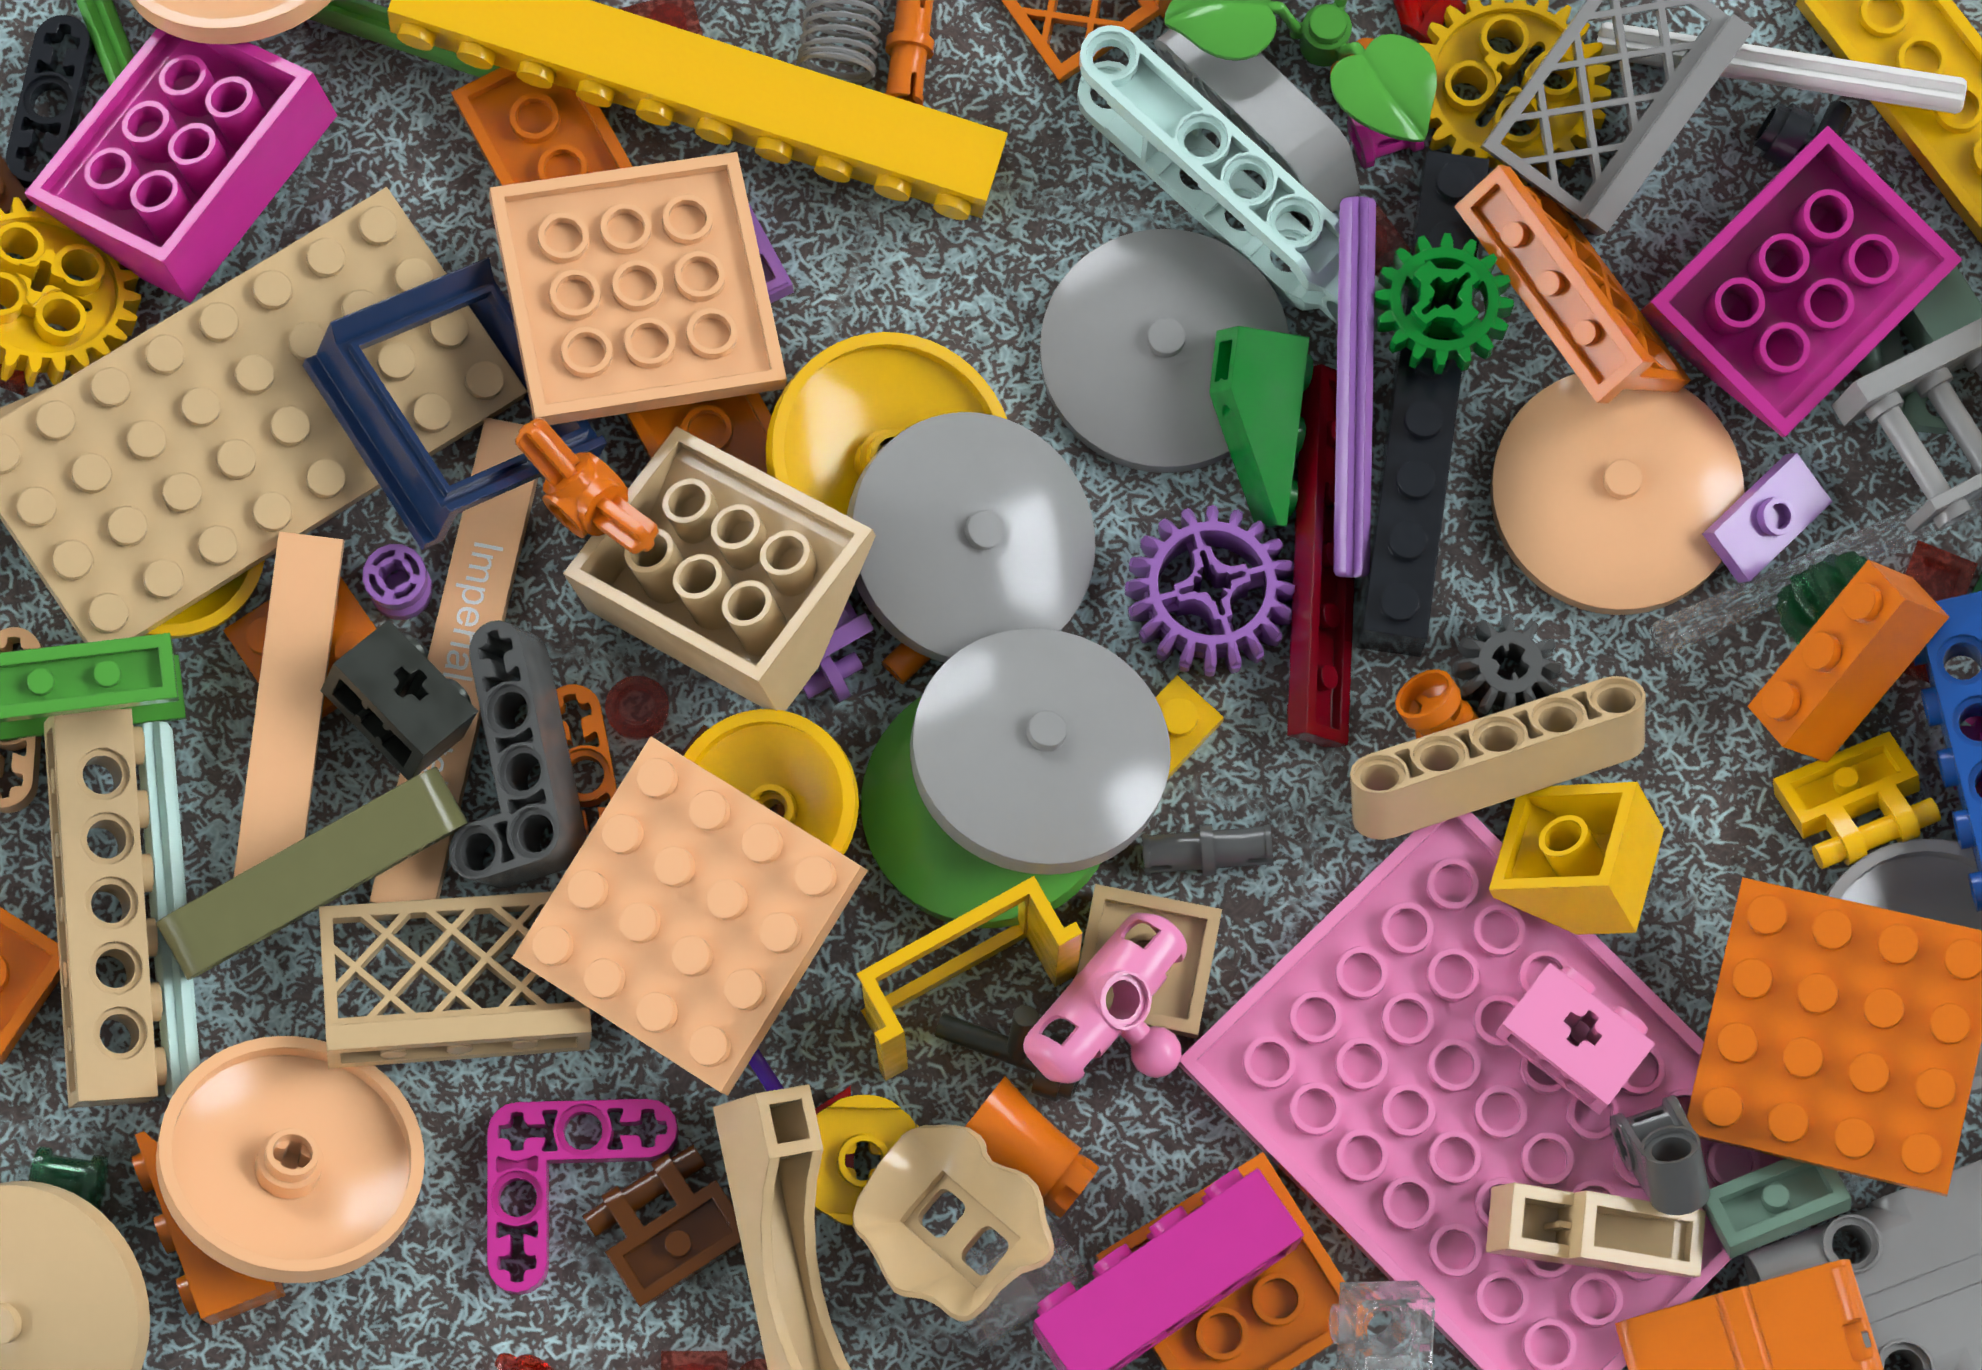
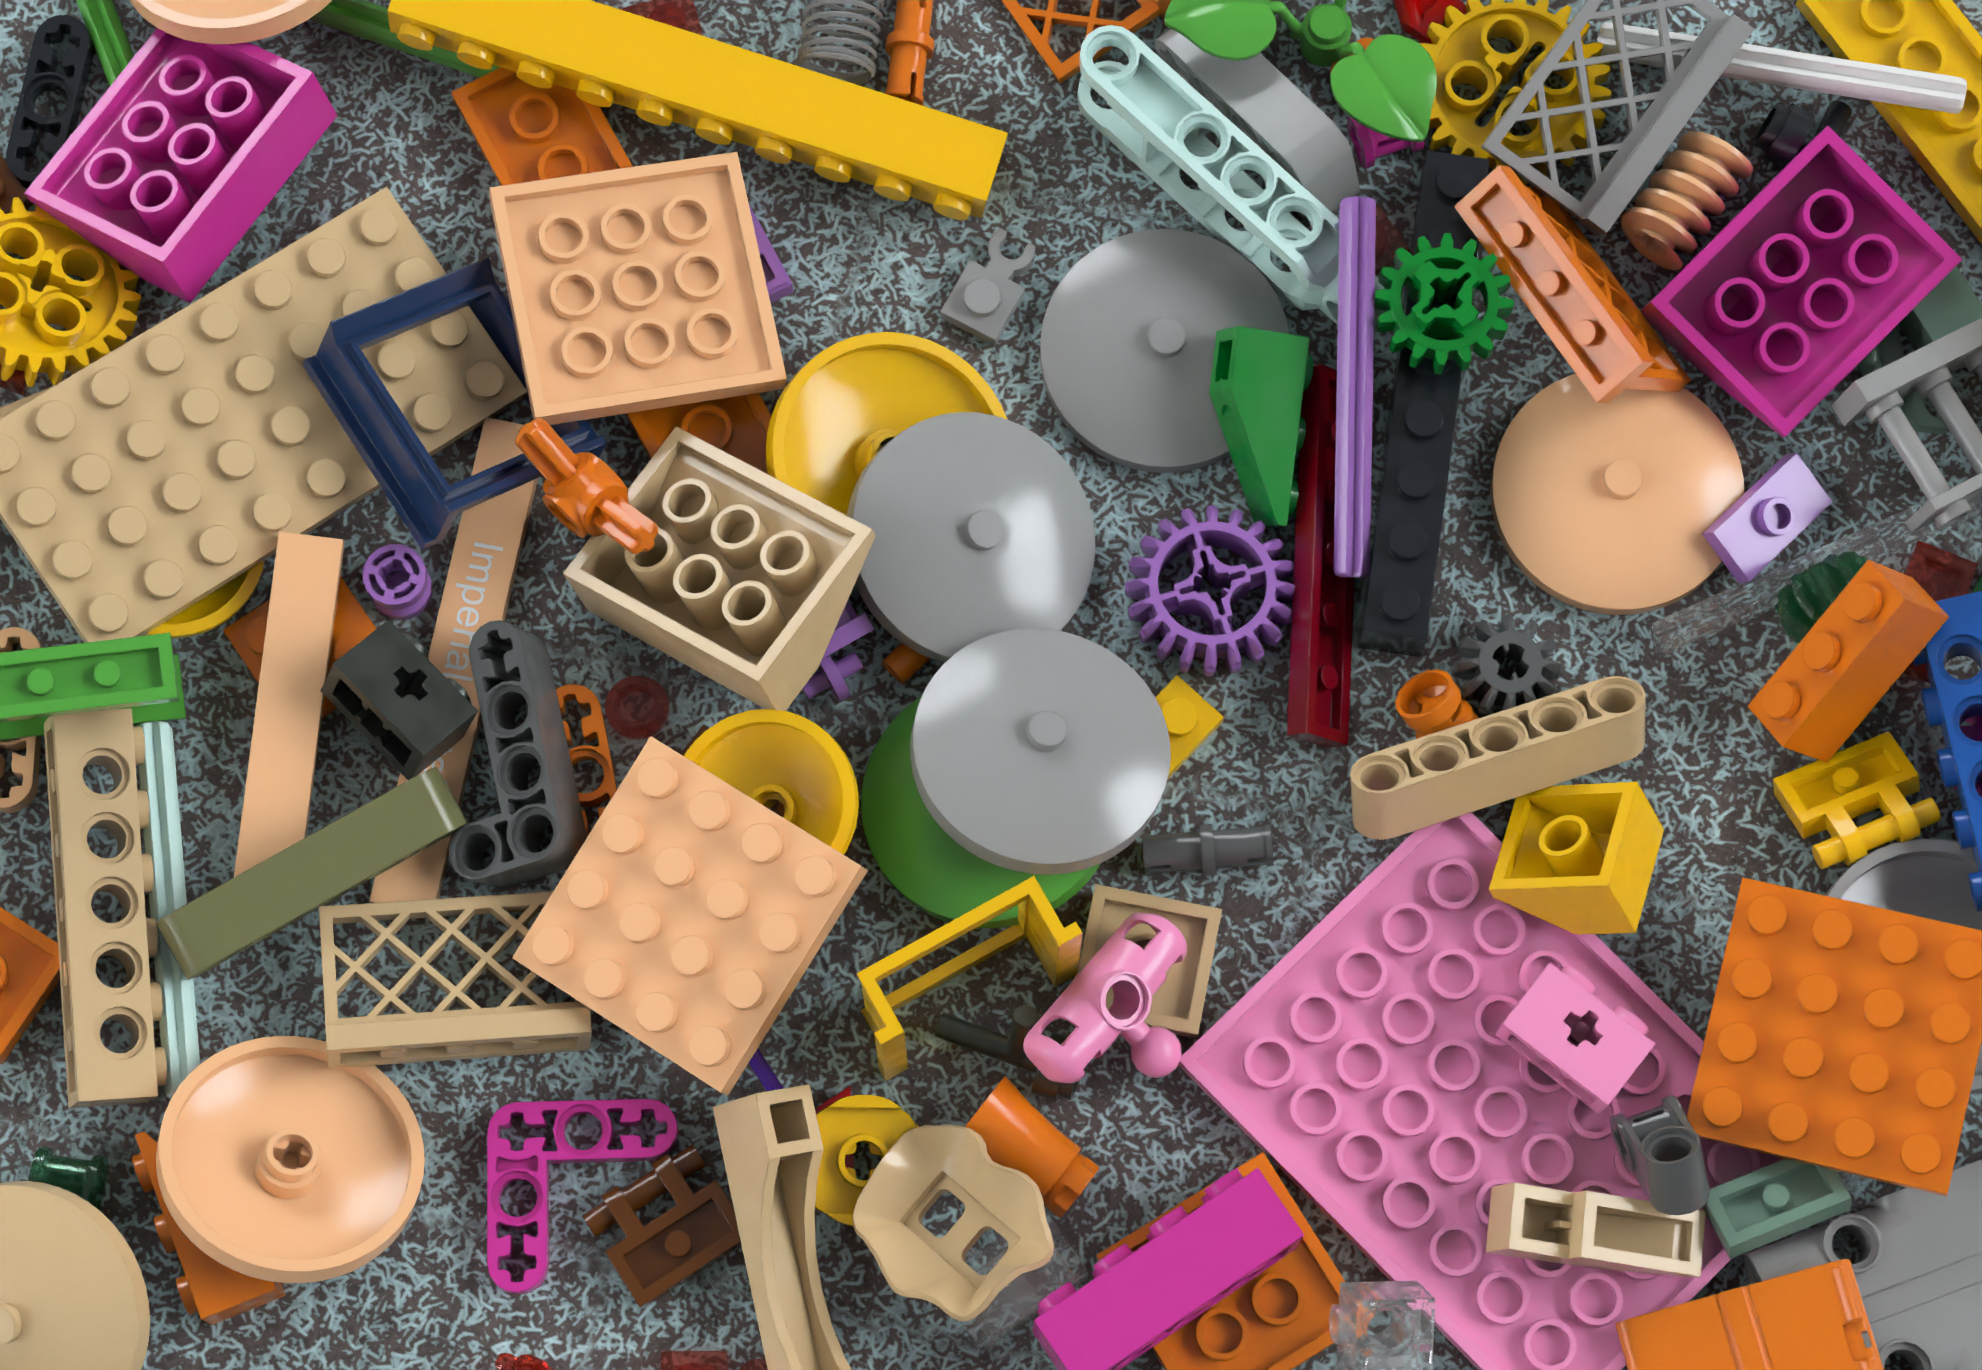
none -> light grey plate [940,228,1035,346]
none -> light nougat piece [1621,131,1753,271]

